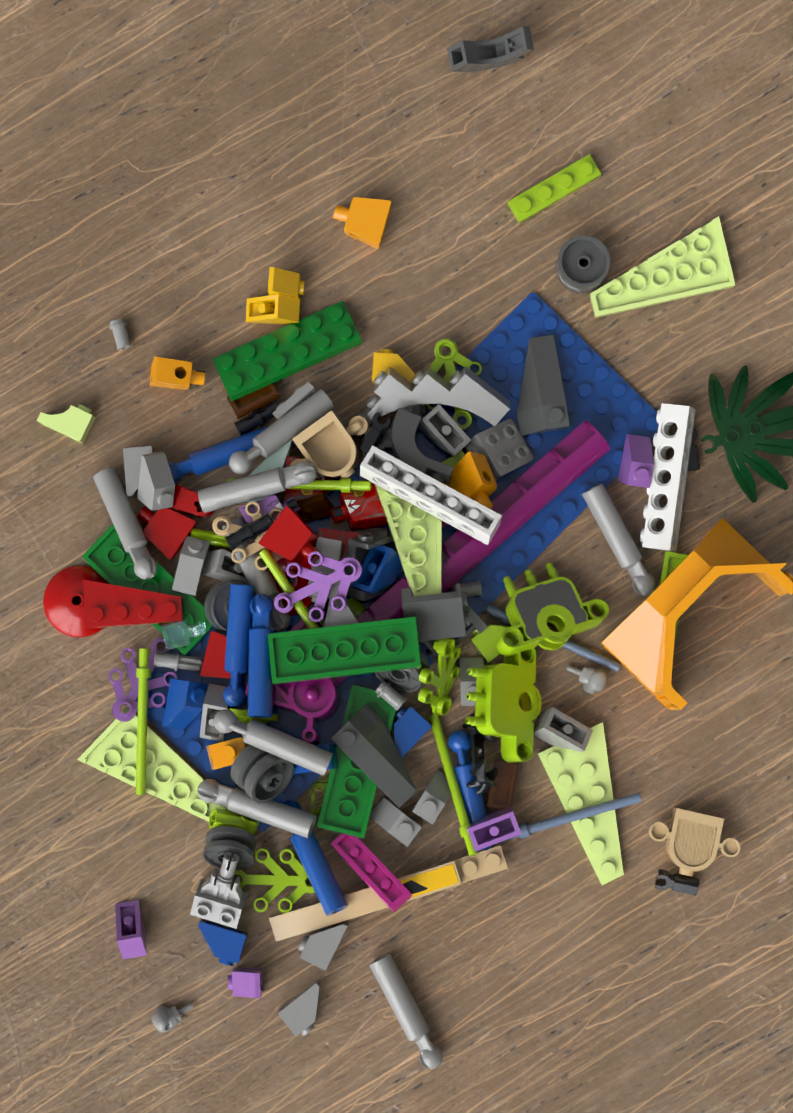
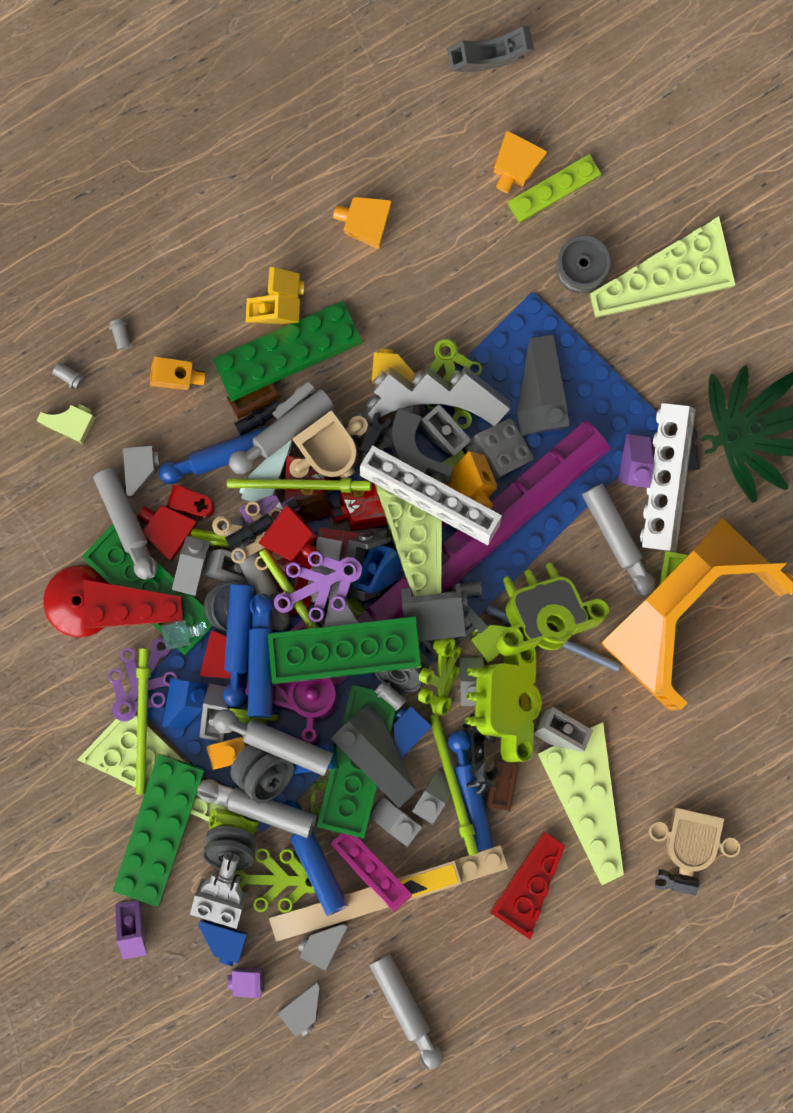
light grey slope [137,452,175,511] -> none
light grey piece [152,1003,194,1033] -> none
light grey axle [153,651,202,671] -> none
light grey piece [198,461,318,513] -> none
medium lavender slope [467,806,521,851] -> none
sand blue bar [502,792,642,842] -> none
light grey piece [566,665,608,695] -> none
none -> light grey pin [52,362,85,389]
none -> green plate [113,753,205,907]
none -> red wing [490,831,565,940]
none -> light orange torso [494,131,547,193]

